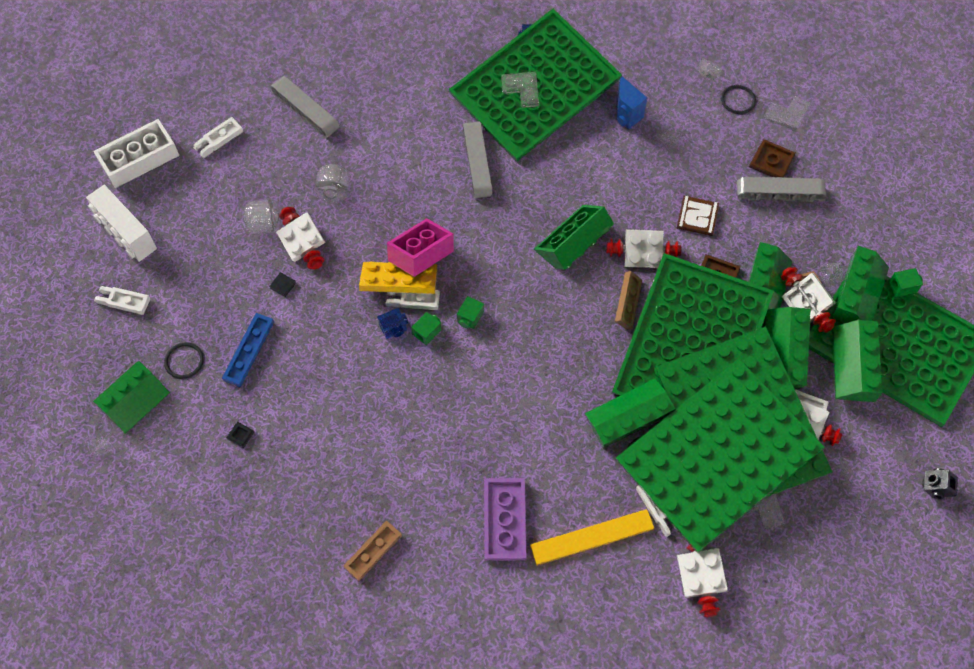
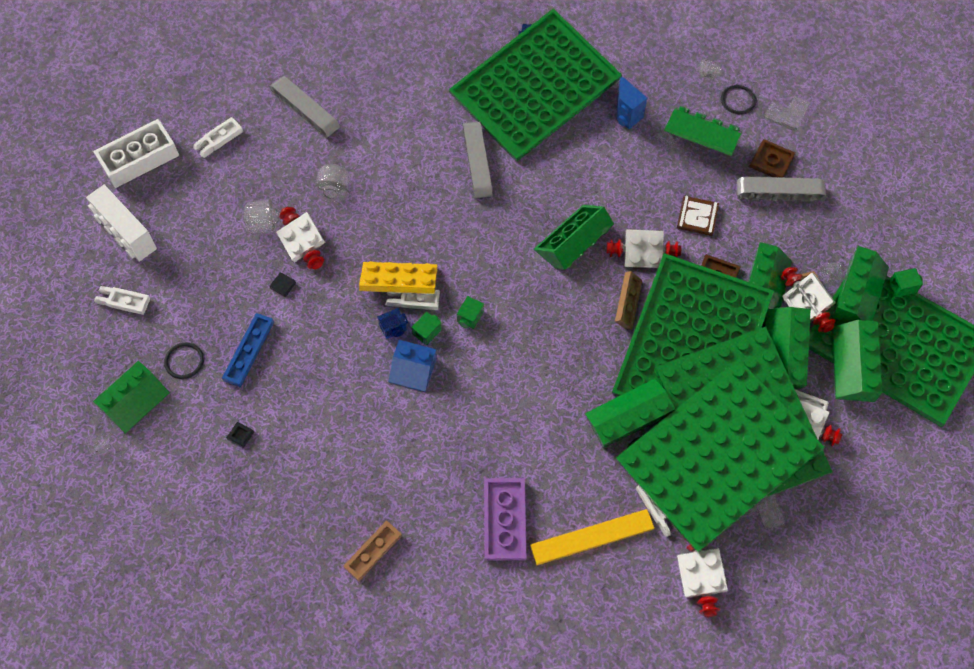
dark pink brick [387,218,454,277] -> none
clear plate [501,72,539,108] -> none
black brick [922,468,958,500] -> none
none -> blue slope [388,340,437,392]
none -> green slope [664,106,743,156]

